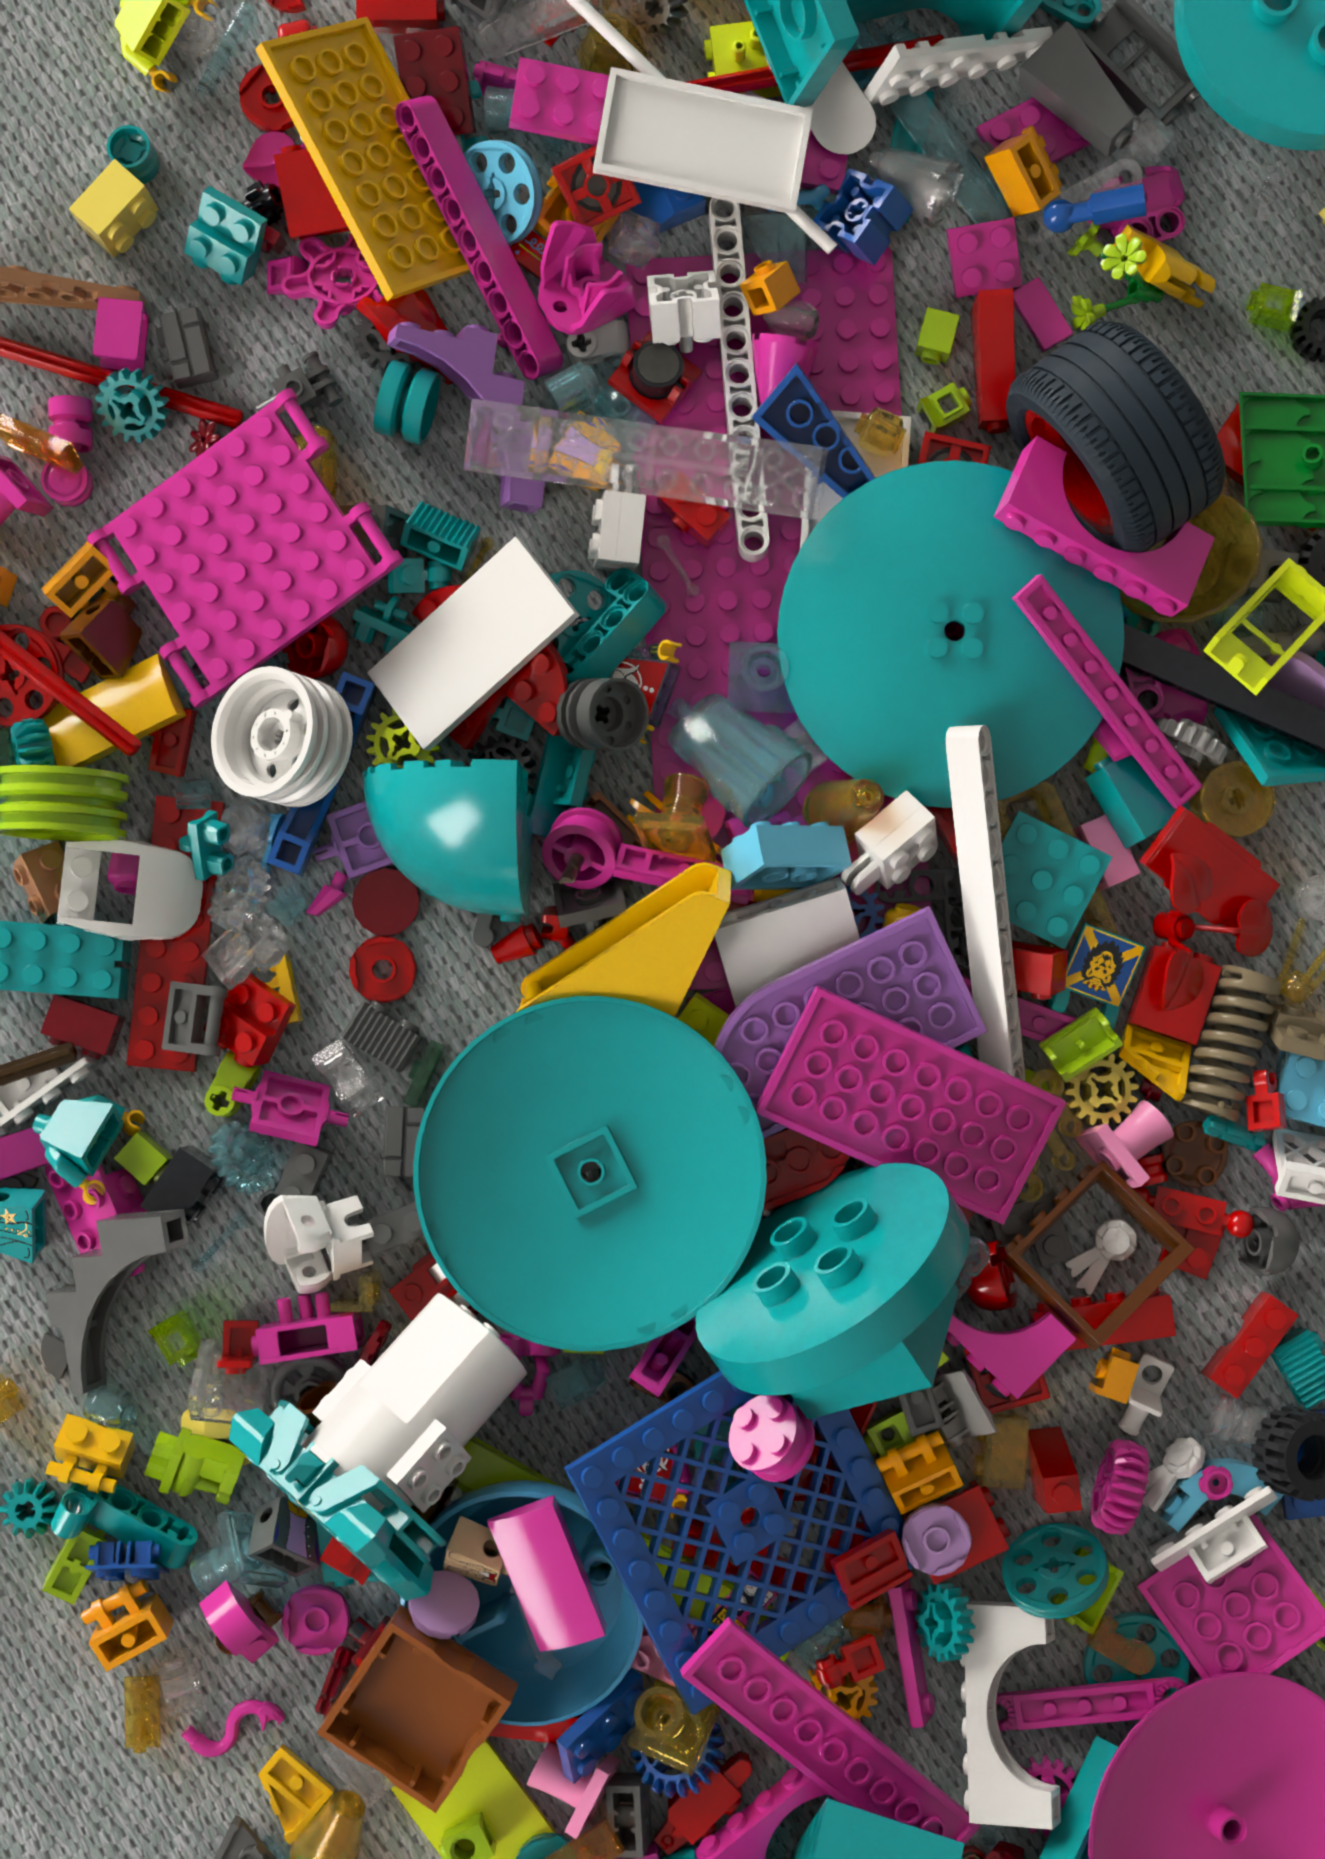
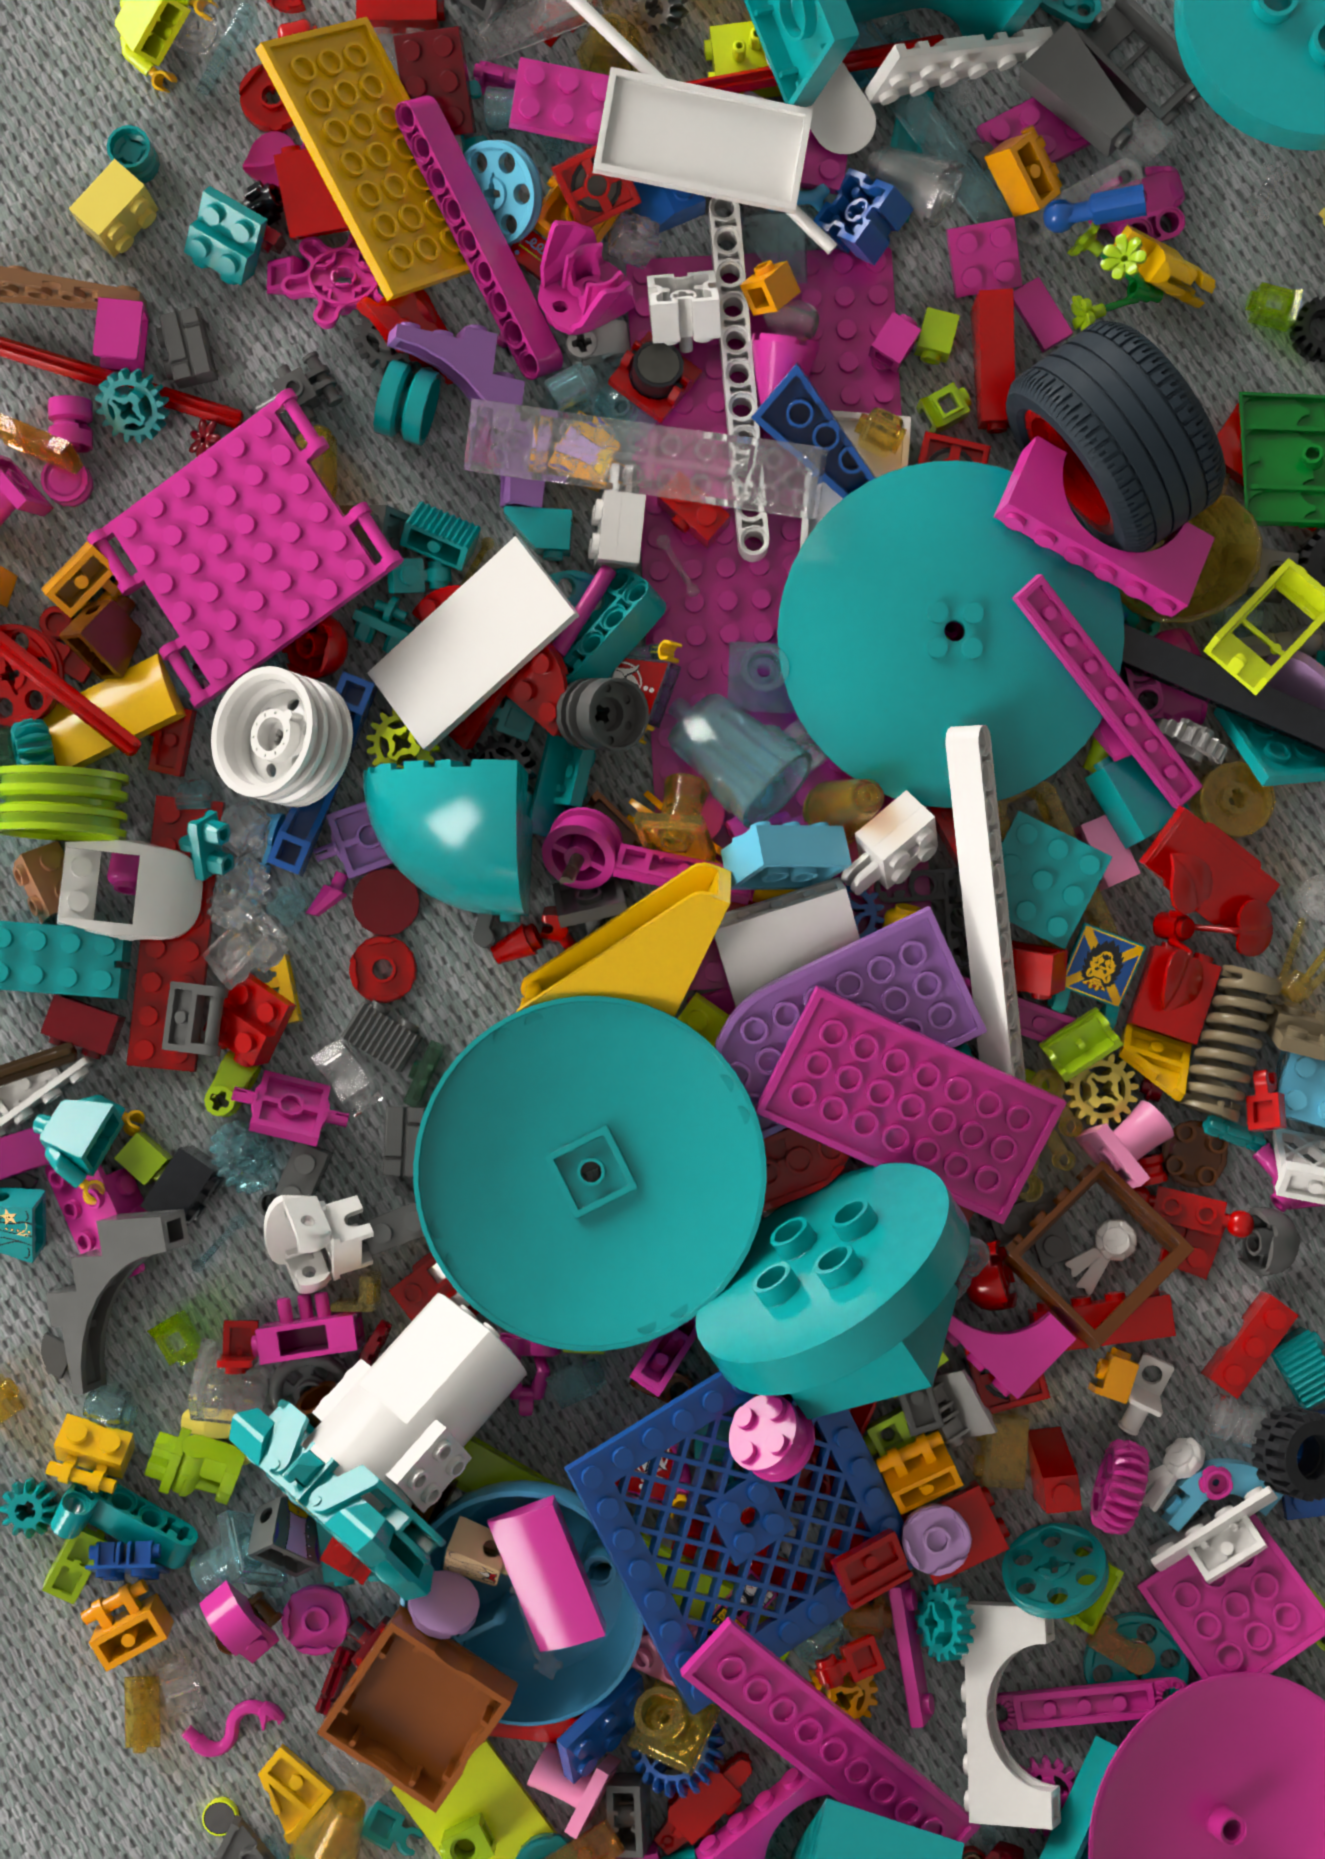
none -> flat silver tile [202,1797,239,1836]
none -> teal plate [357,1800,424,1856]
none -> teal slope [504,506,573,561]
none -> dark pink piece [553,564,616,658]
none -> dark pink brick [868,312,921,373]

